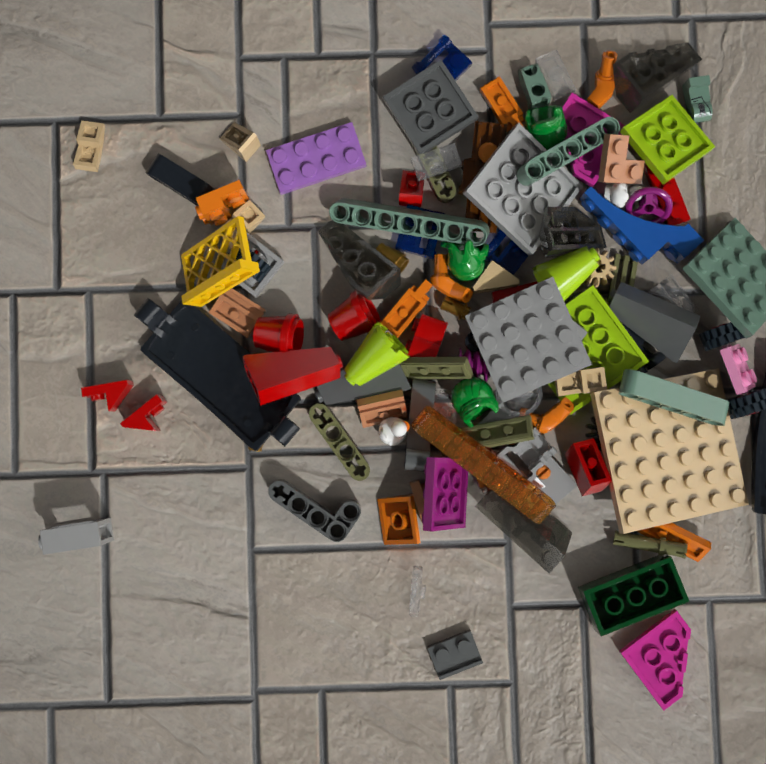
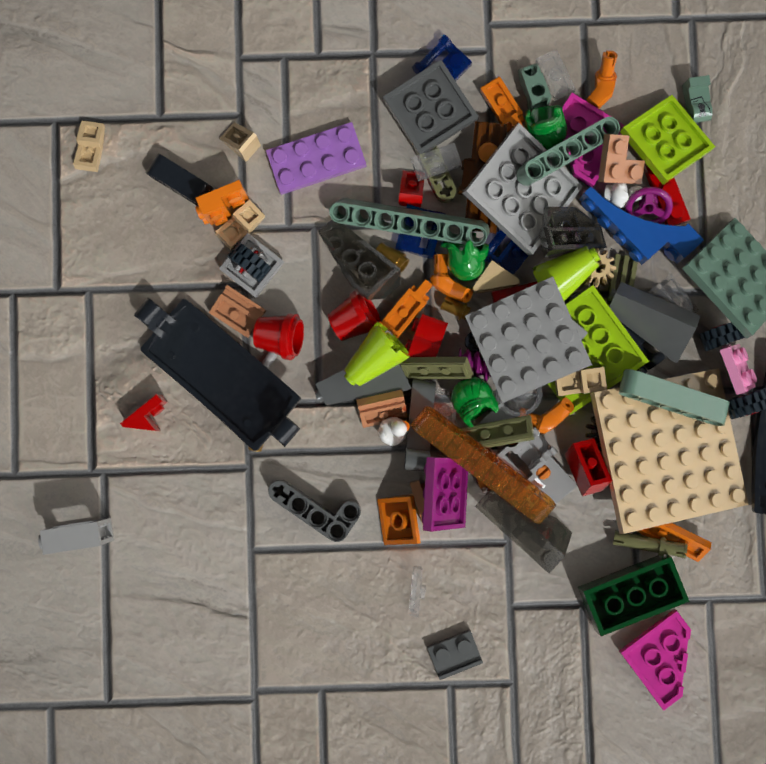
red slope [81,380,134,412] -> none
yellow fence [181,216,260,307] -> none
red slope [242,347,343,406] -> none
olive beam [309,404,370,481] -> none
clear smoke wedge [613,42,702,113] -> none

